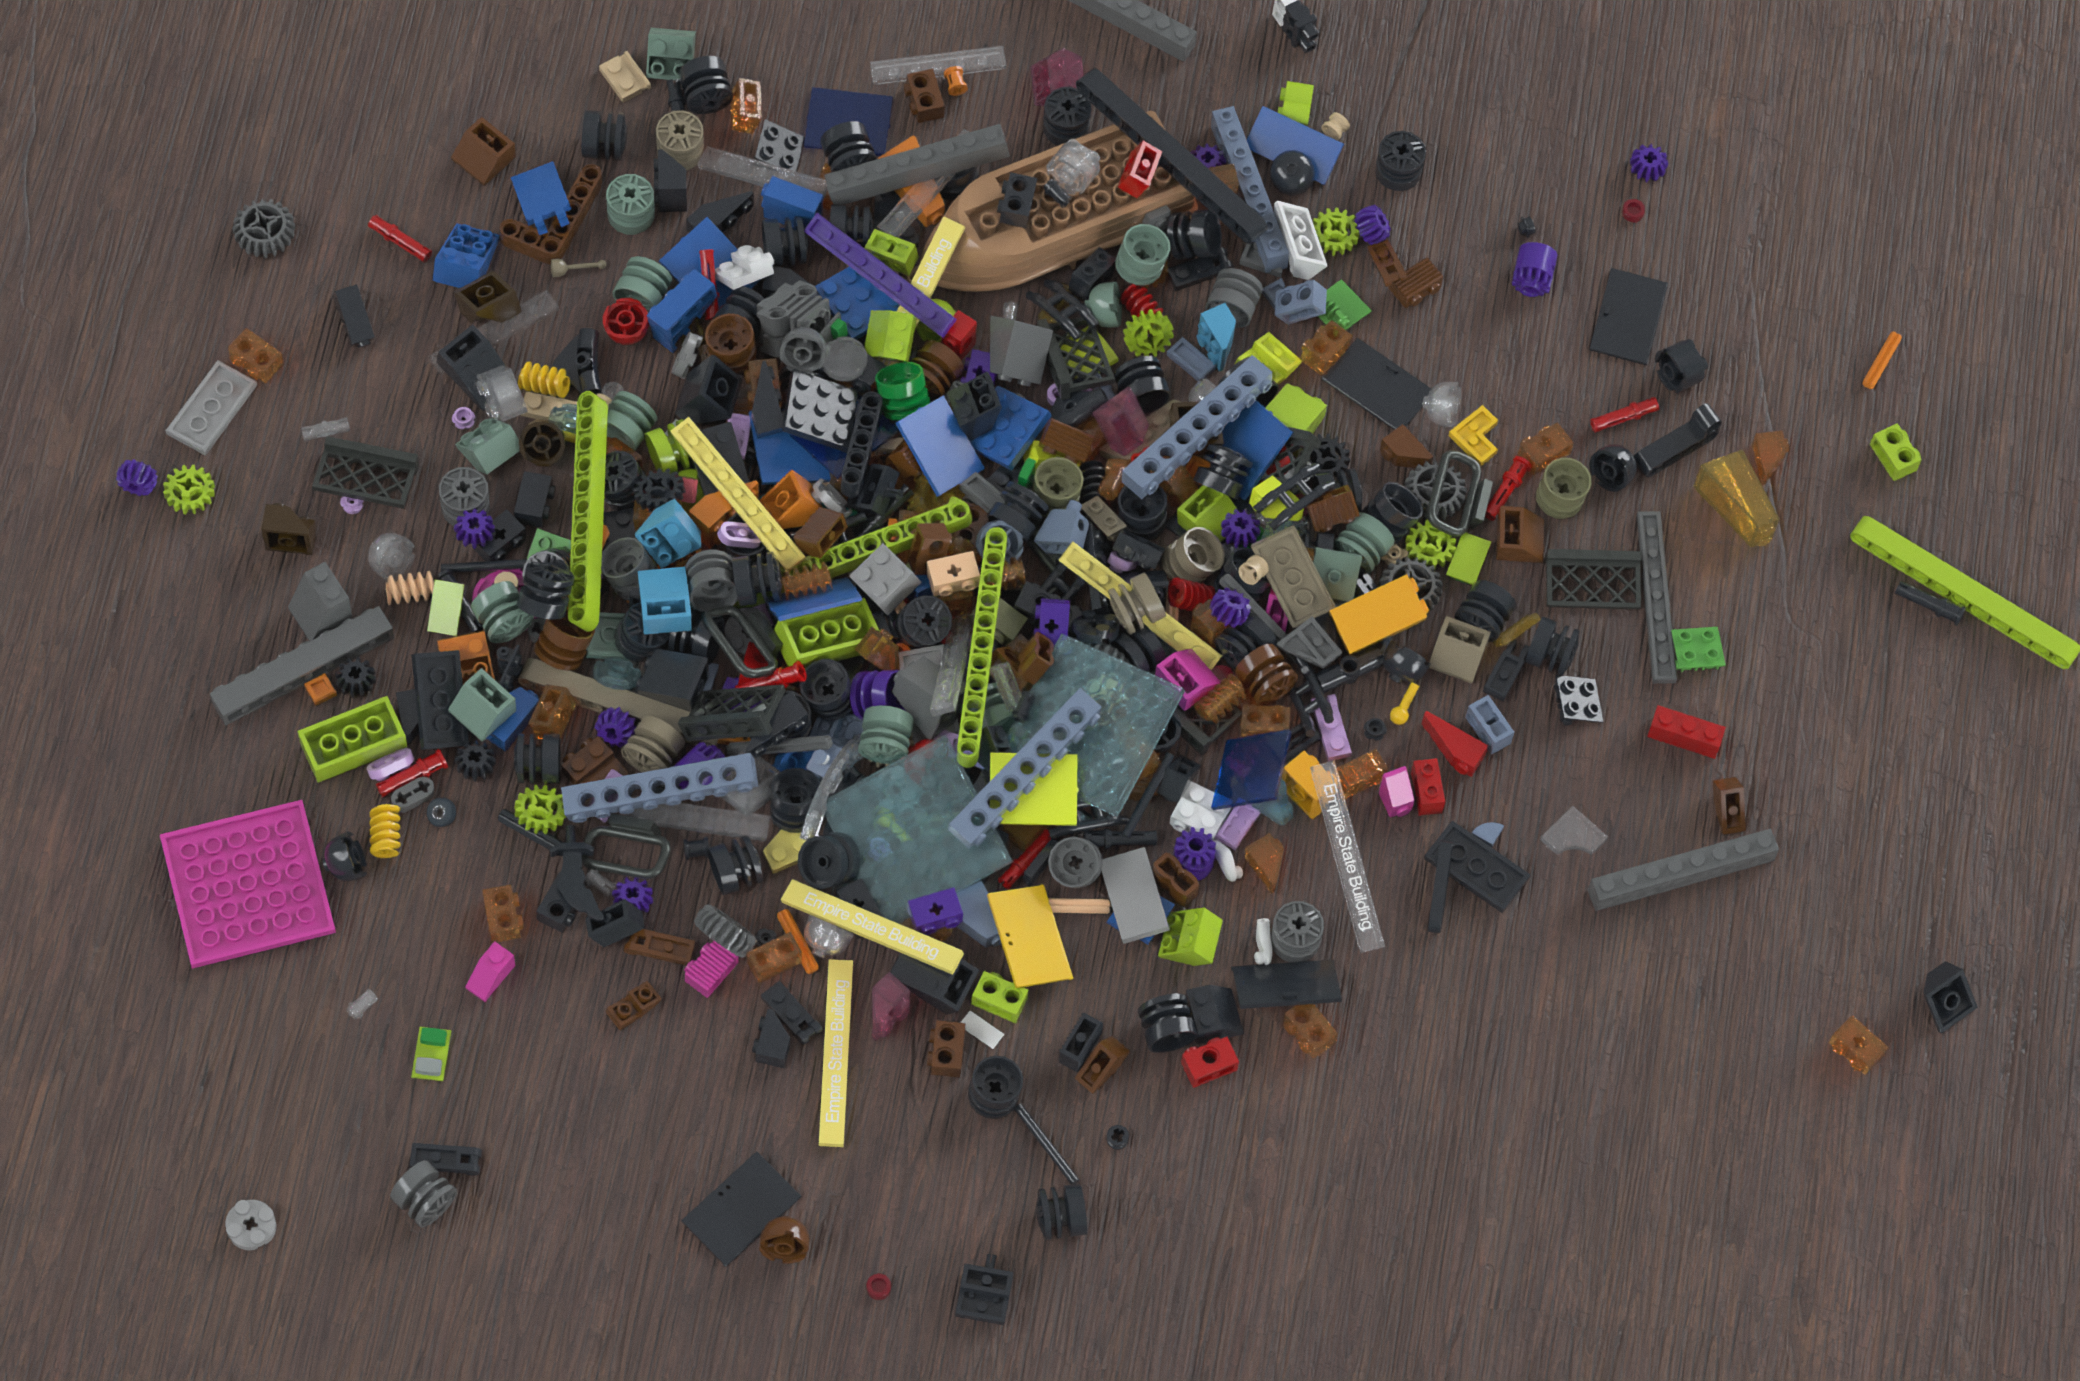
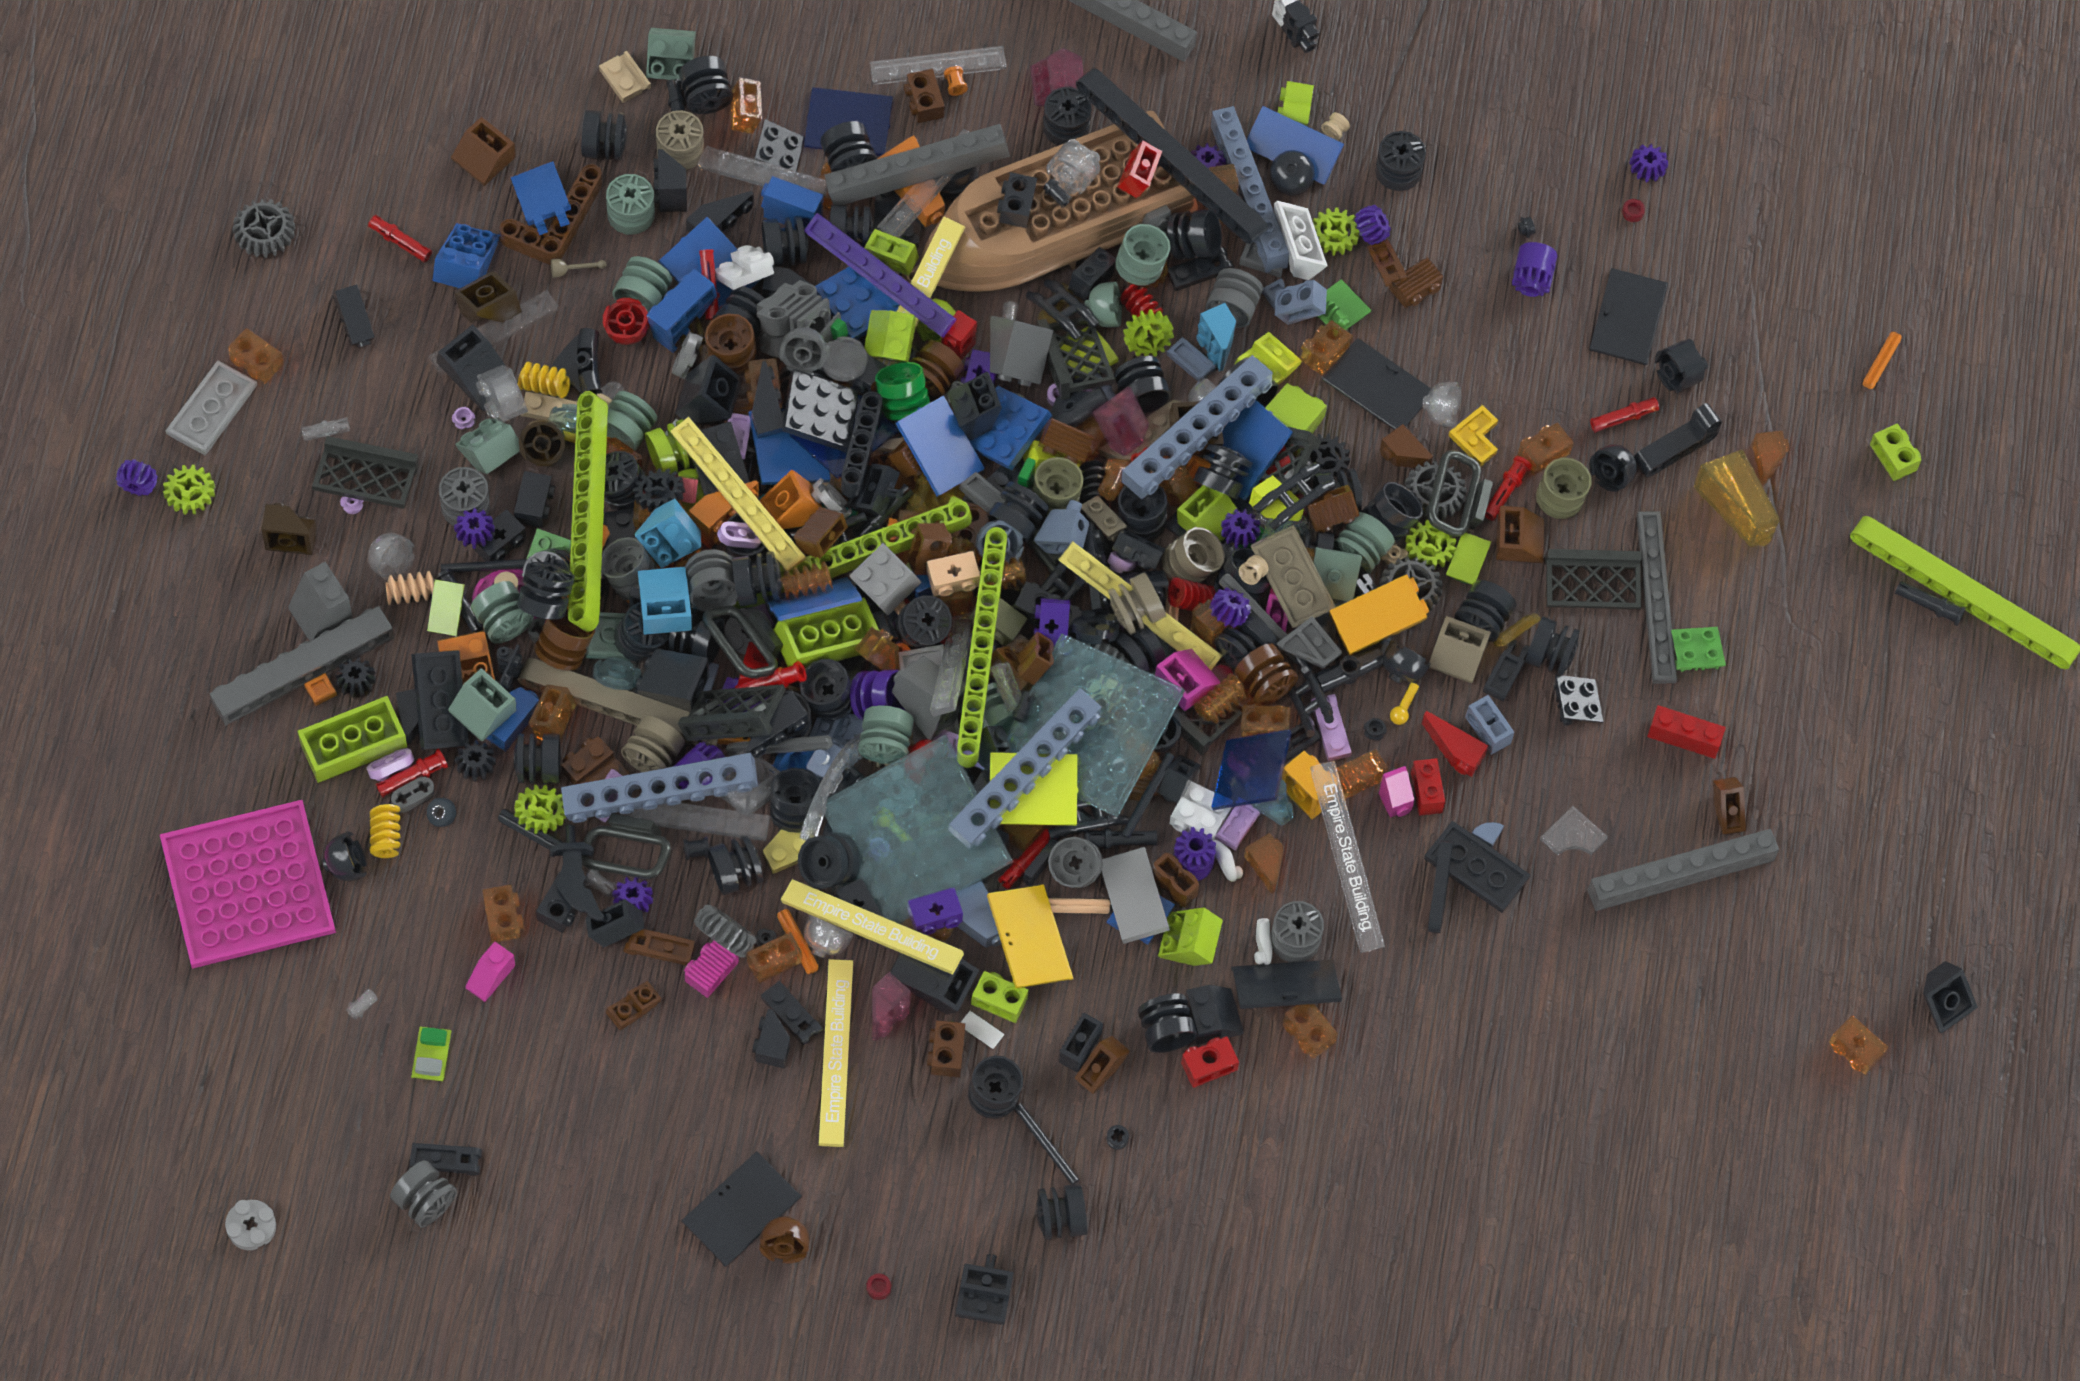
dark purple gear [594,707,637,748] -> none

